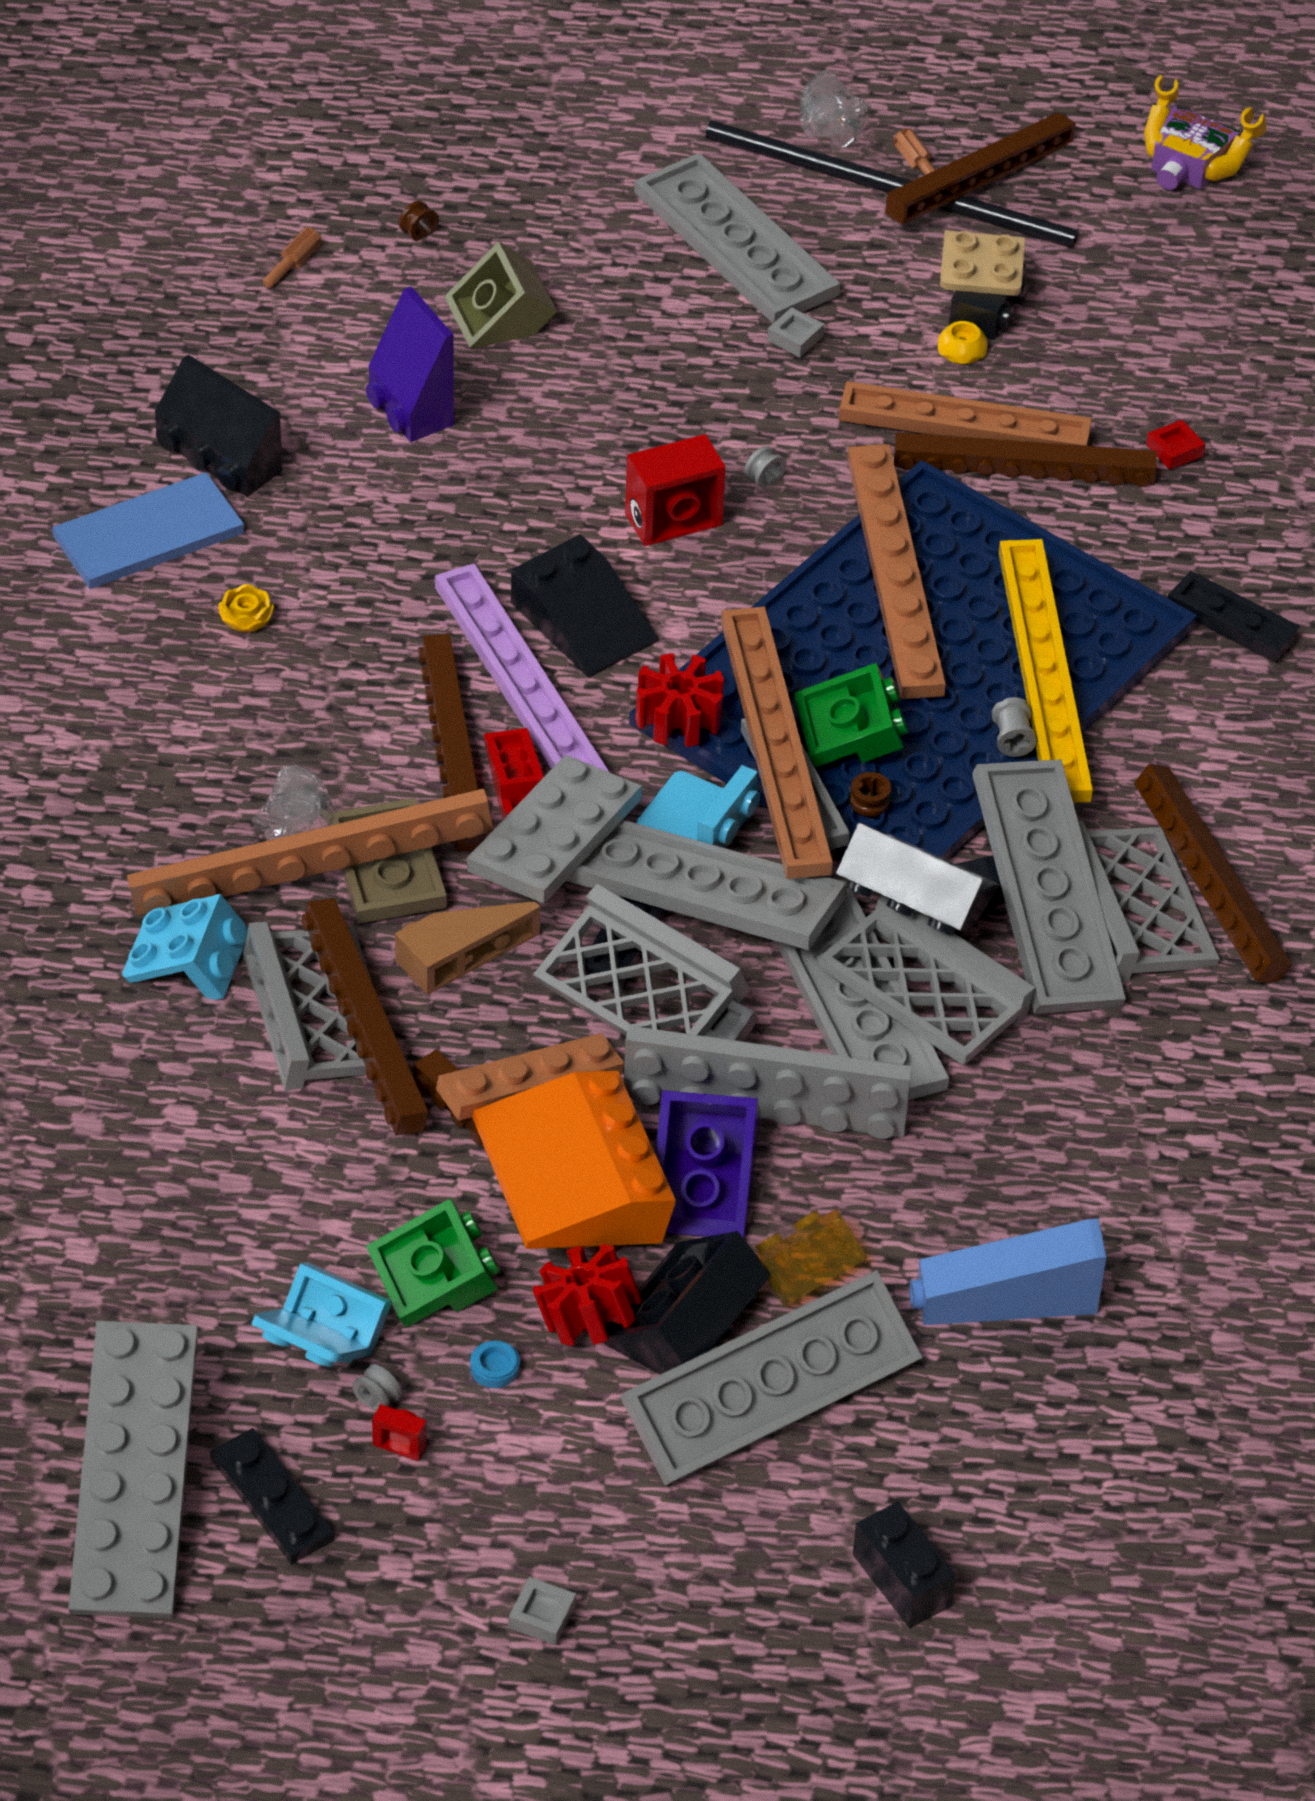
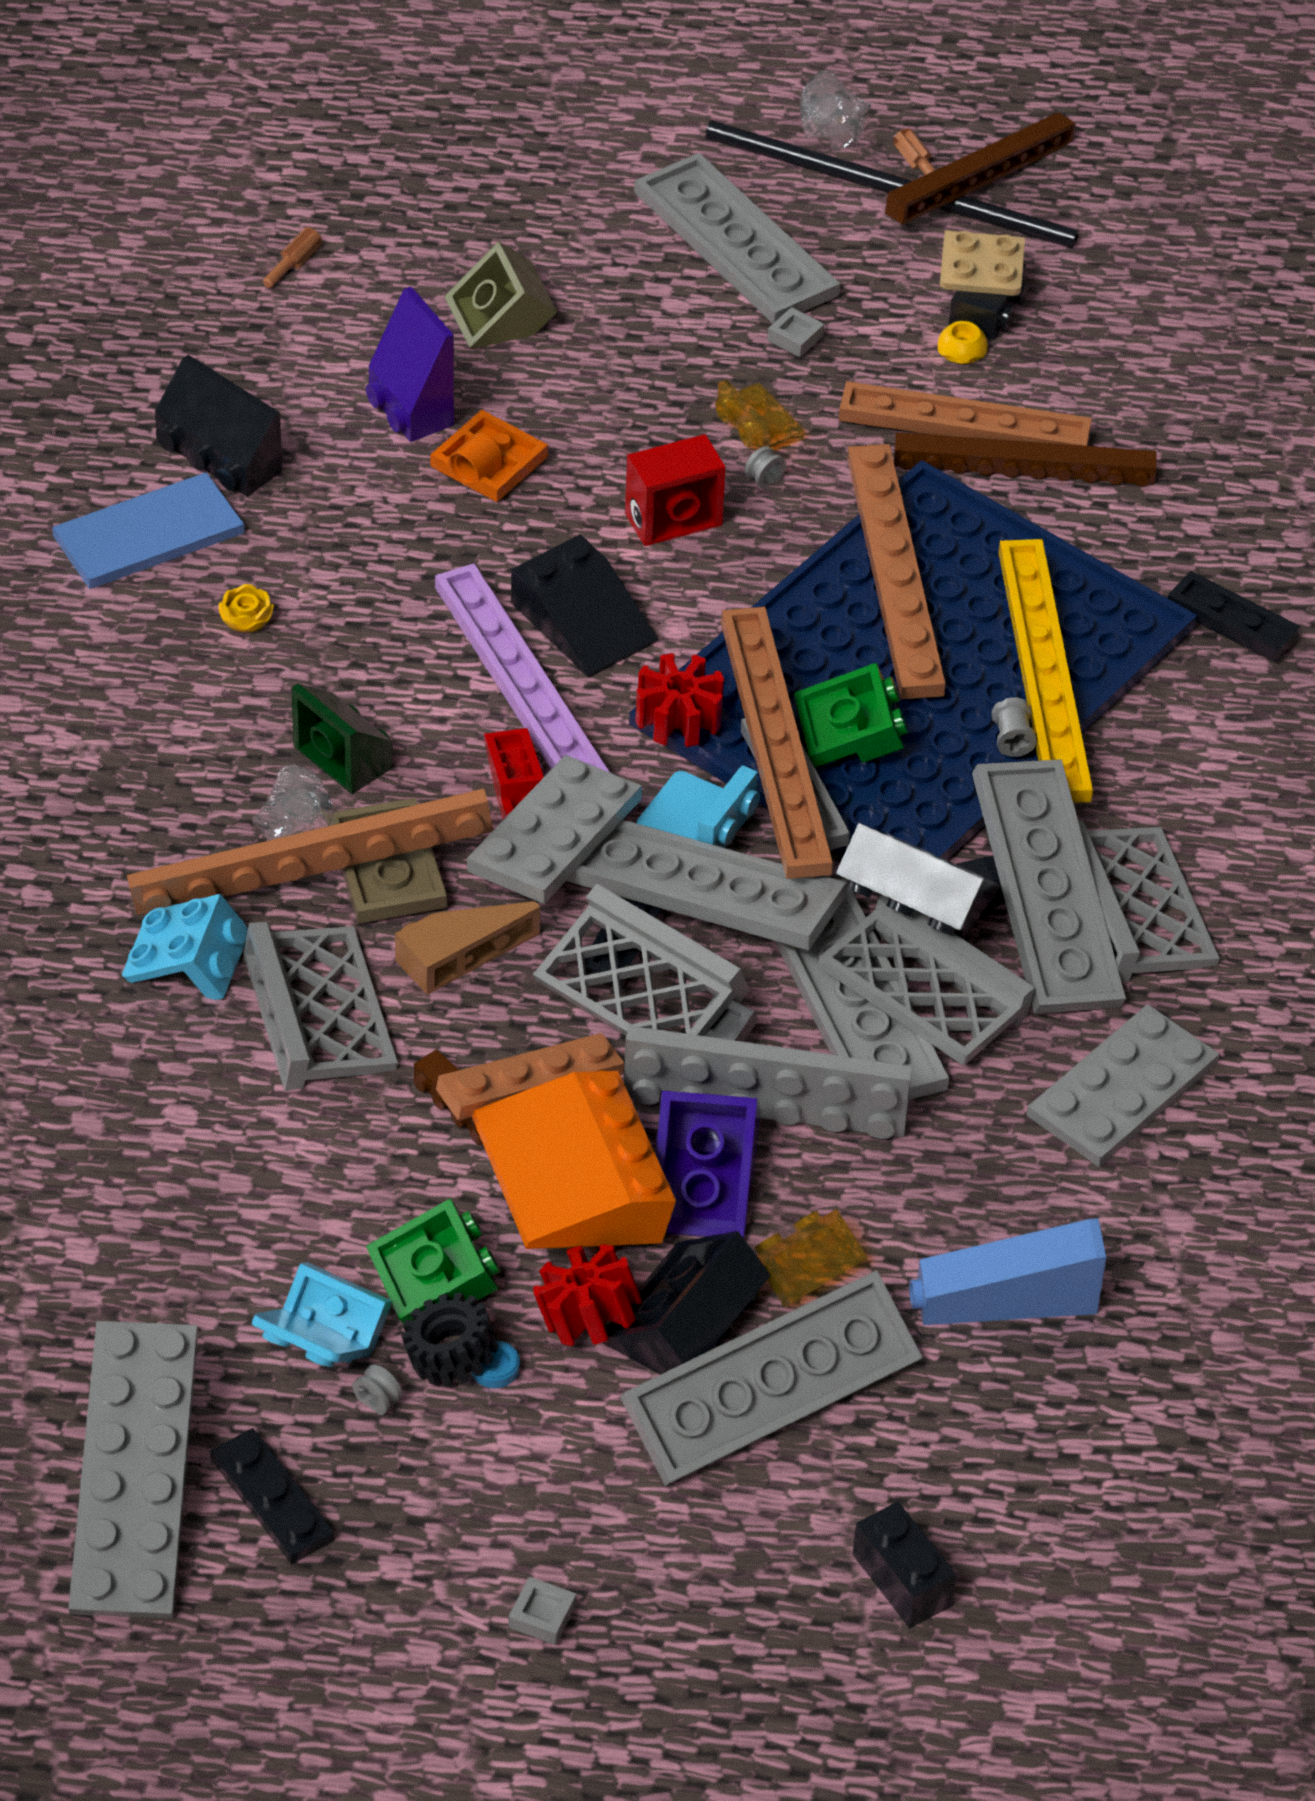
reddish brown piece [302,898,428,1136] -> none
red plate [372,1404,427,1462] -> none
reddish brown bush [399,201,439,241] -> none
reddish brown piece [418,633,486,852] -> none
reddish brown bush [850,772,891,816] -> none
reddish brown piece [1134,764,1292,984] -> none
torso [1144,75,1267,190] -> none
red plate [1146,420,1206,470] -> none
none -> dark green slope [291,683,393,794]
none -> black tyre [401,1293,498,1386]
none -> orange plate [430,410,548,502]
none -> clear yellow bracket [715,379,805,451]
none -> light grey plate [1026,1004,1220,1167]

